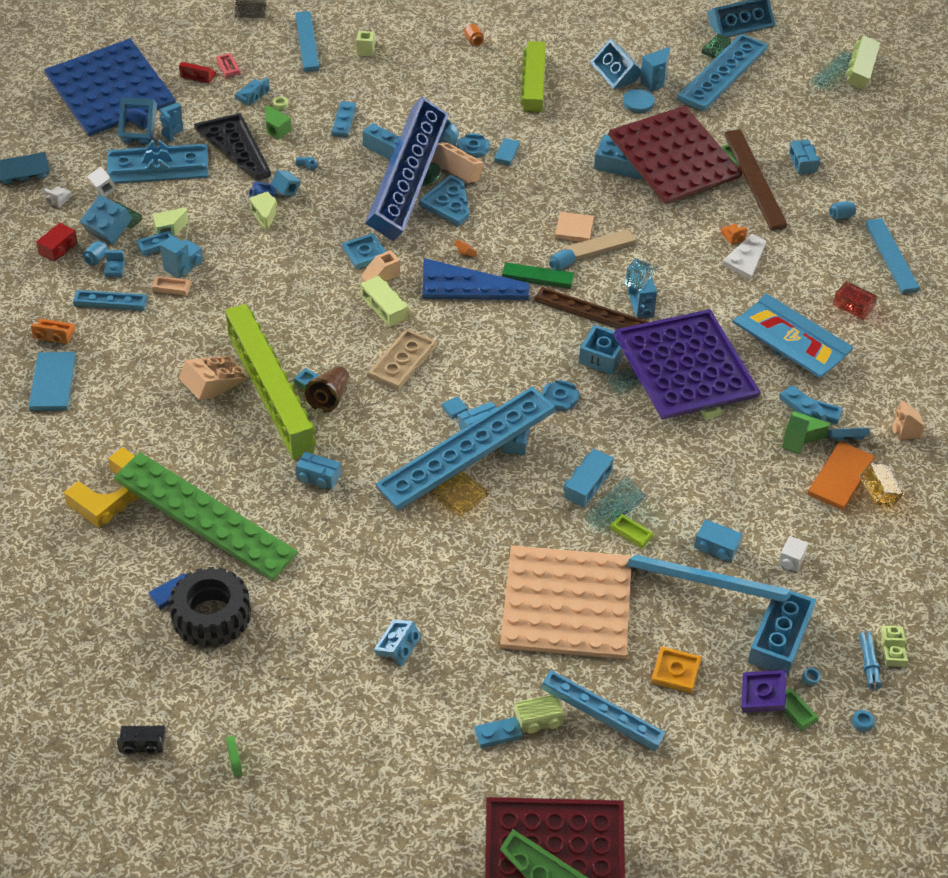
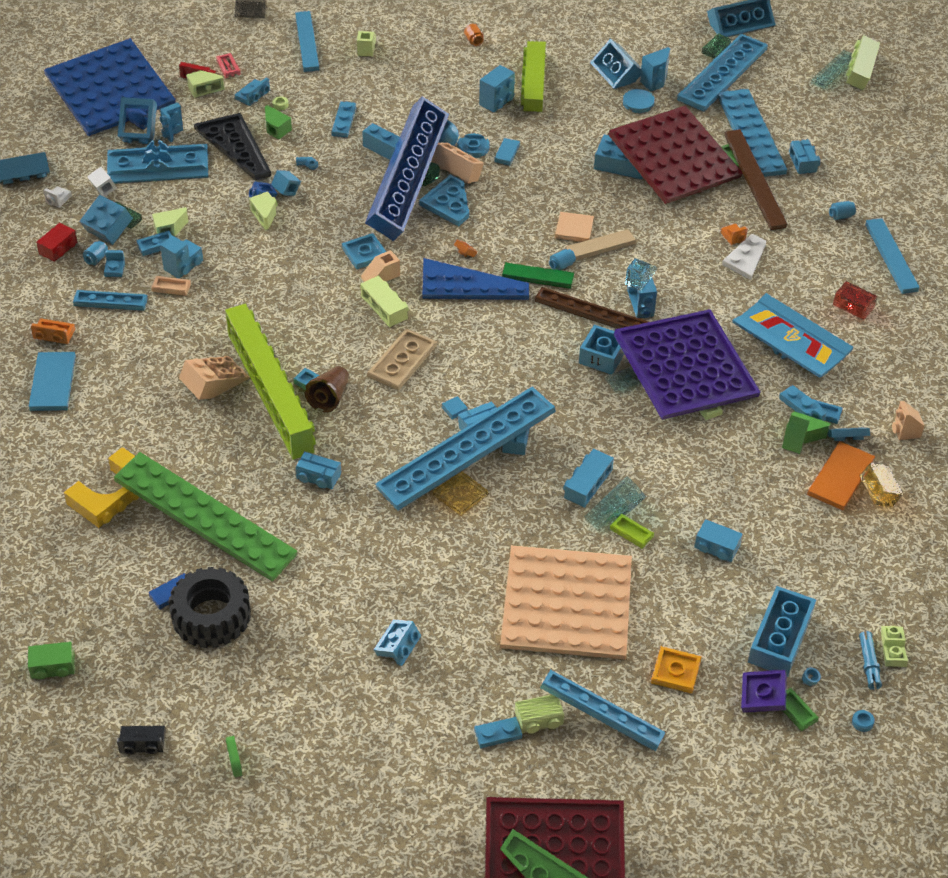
dark azure tile [542,380,579,411] -> none
dark azure tile [628,555,791,602] -> none
white brick [778,536,808,572] -> none
none -> bright green brick [28,642,75,679]
none -> yellowish green slope [187,71,224,98]
none -> dark azure brick [479,65,515,113]
none -> dark azure plate [718,89,787,177]

